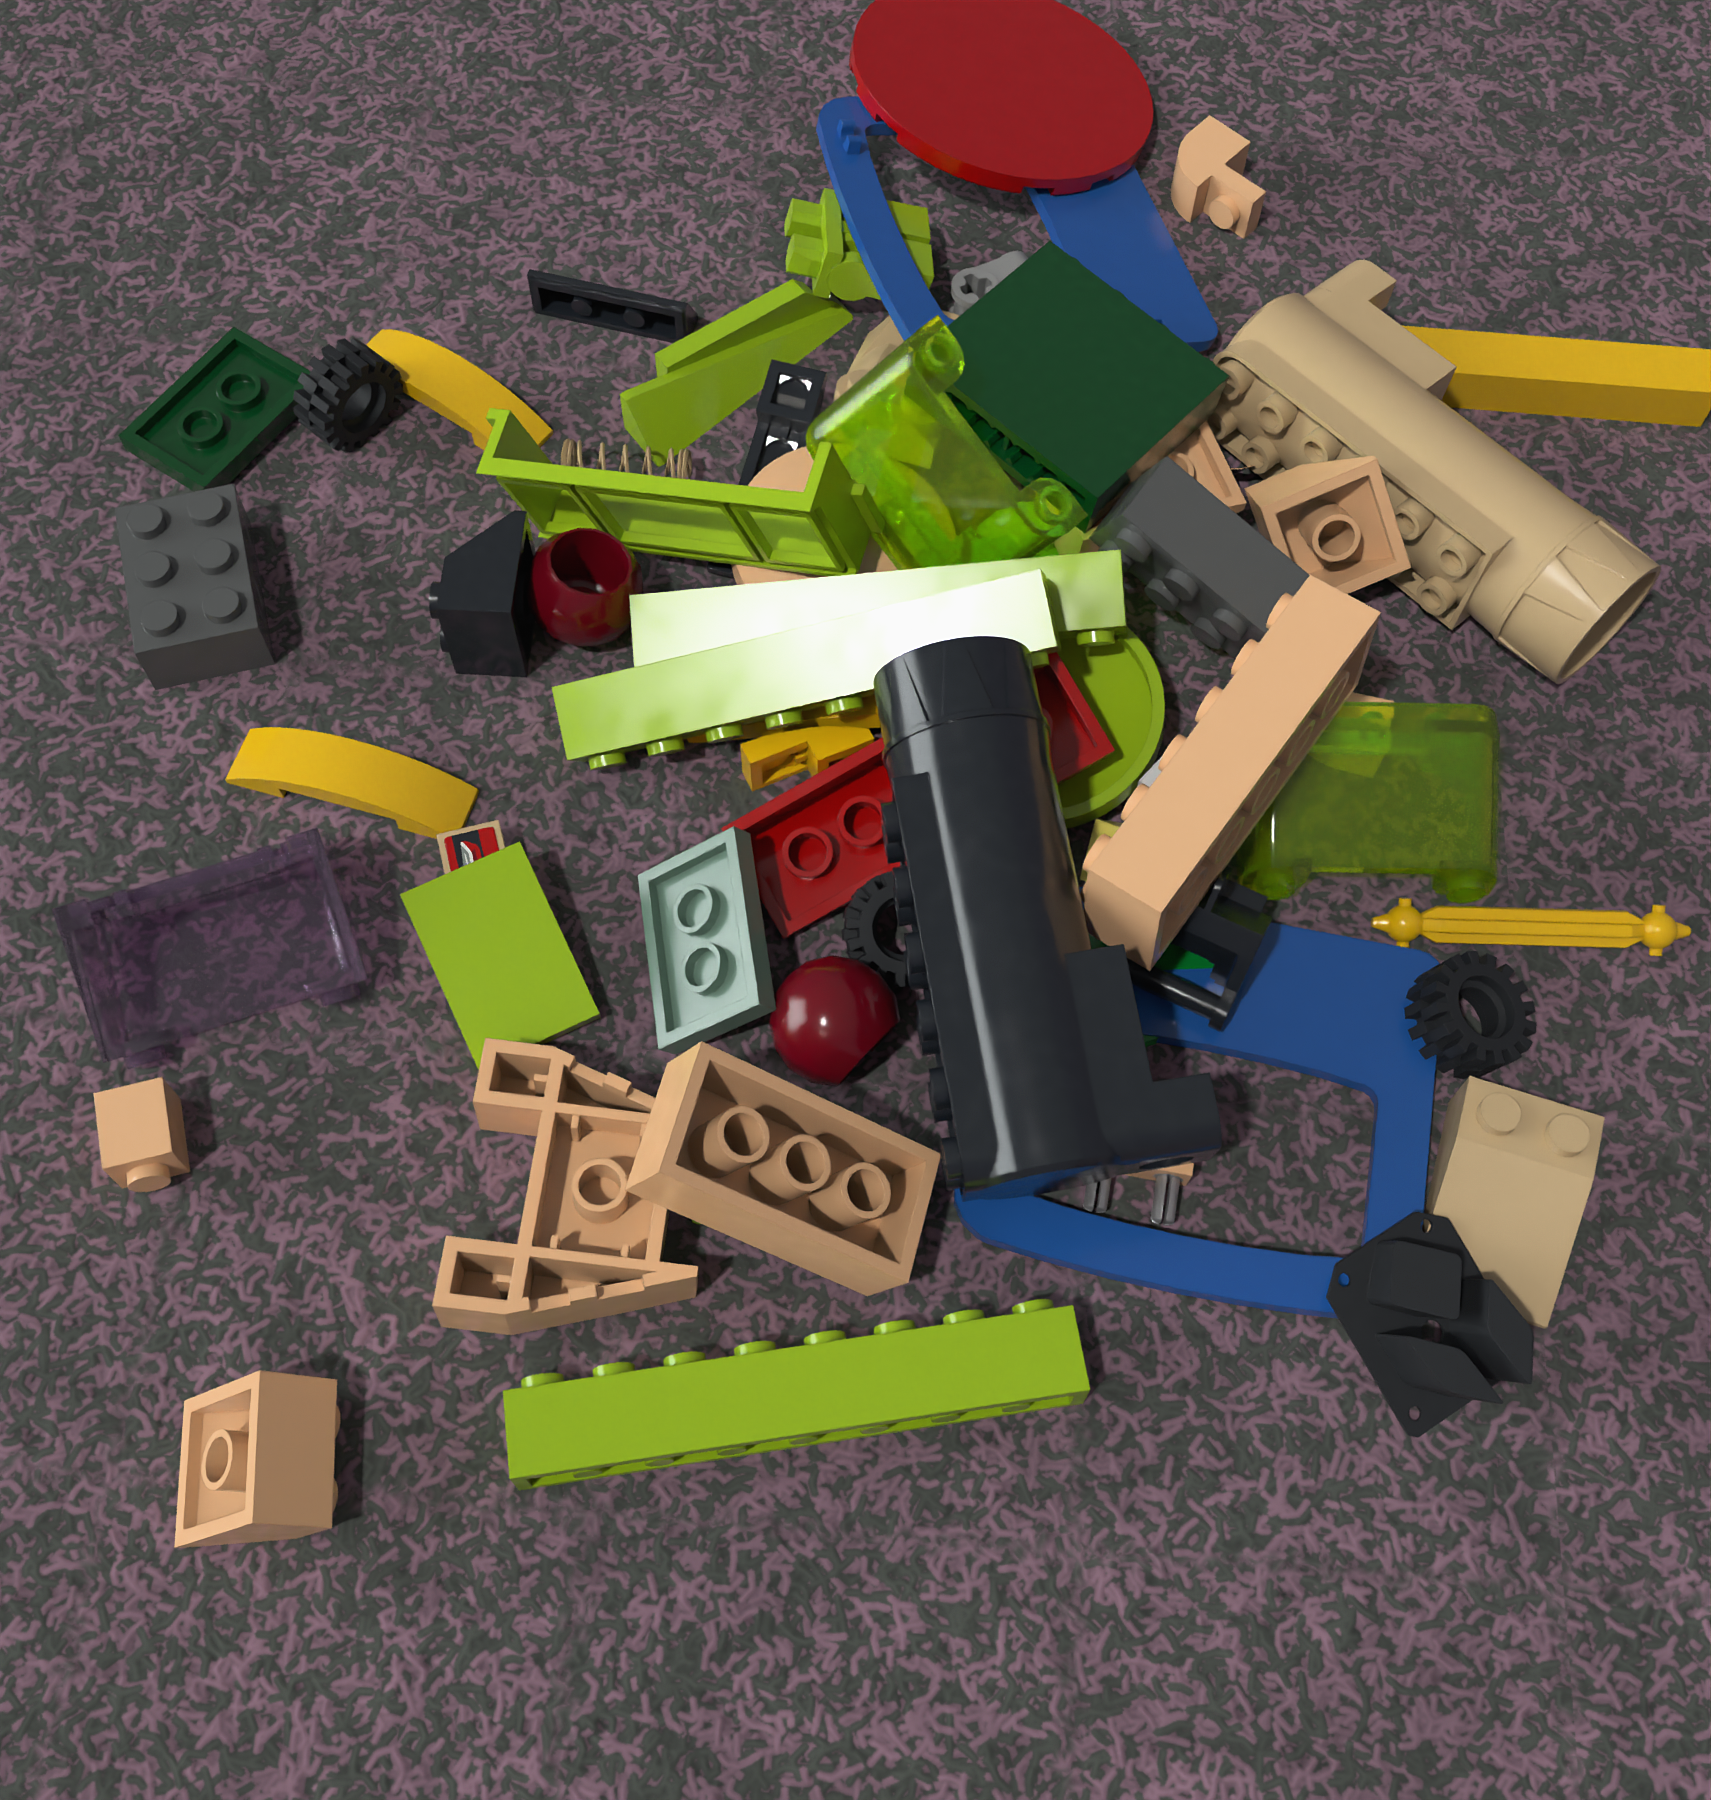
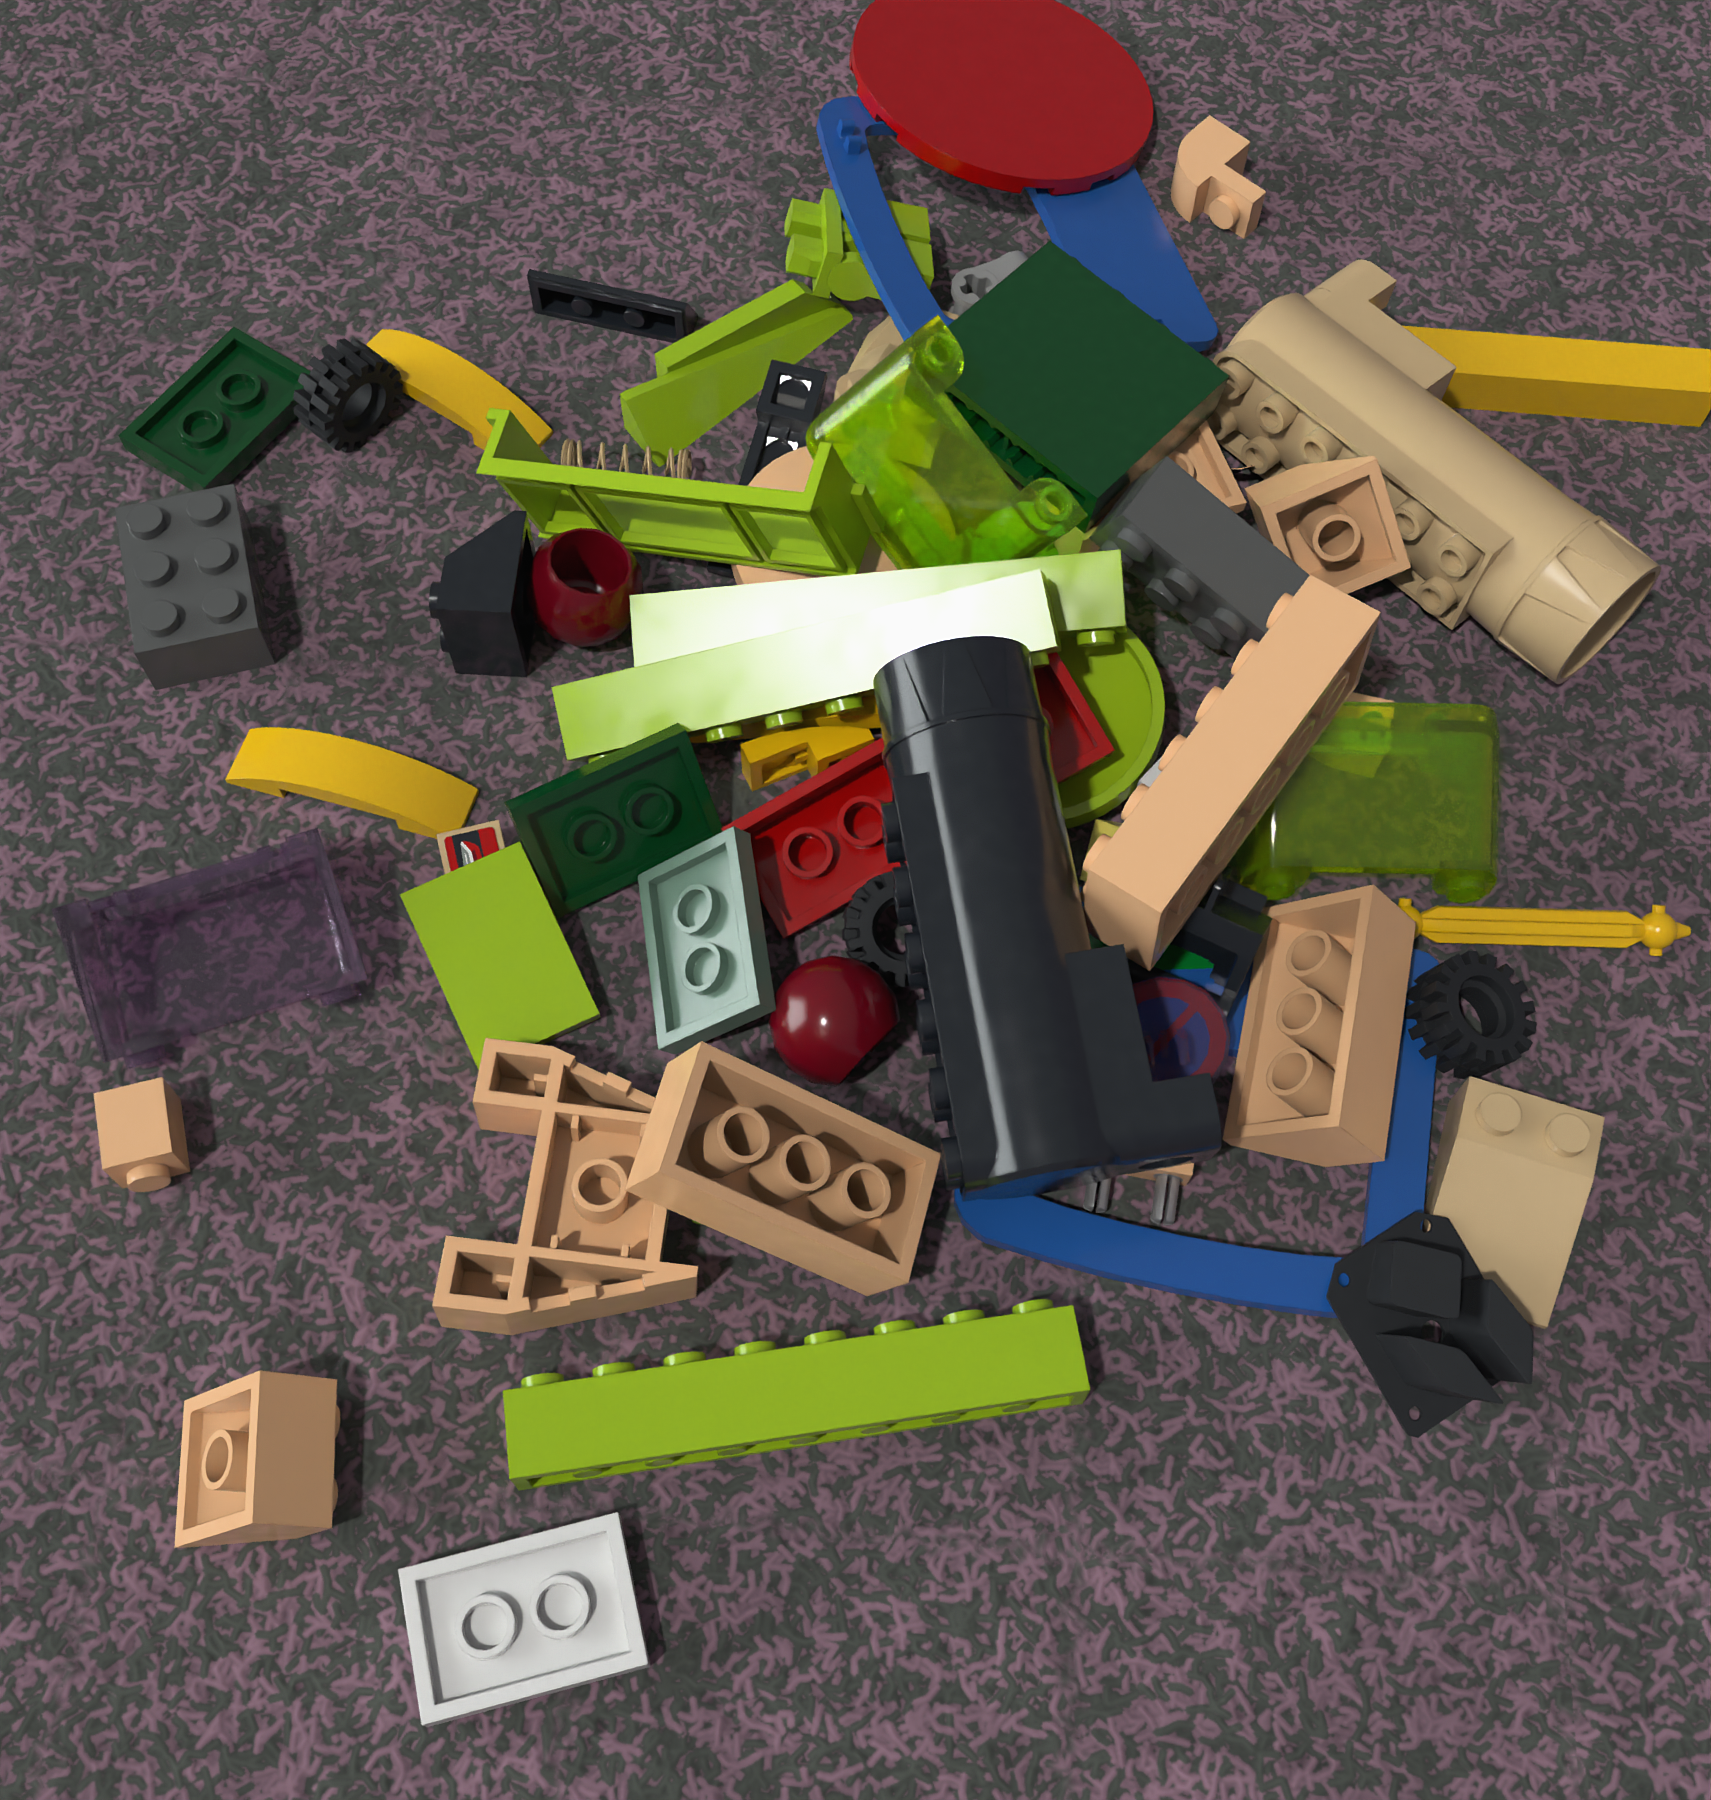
none -> white plate [398,1512,651,1727]
none -> dark green plate [504,723,723,919]
none -> clear purple piece [1132,977,1231,1084]
none -> light nougat slope [1223,884,1416,1167]

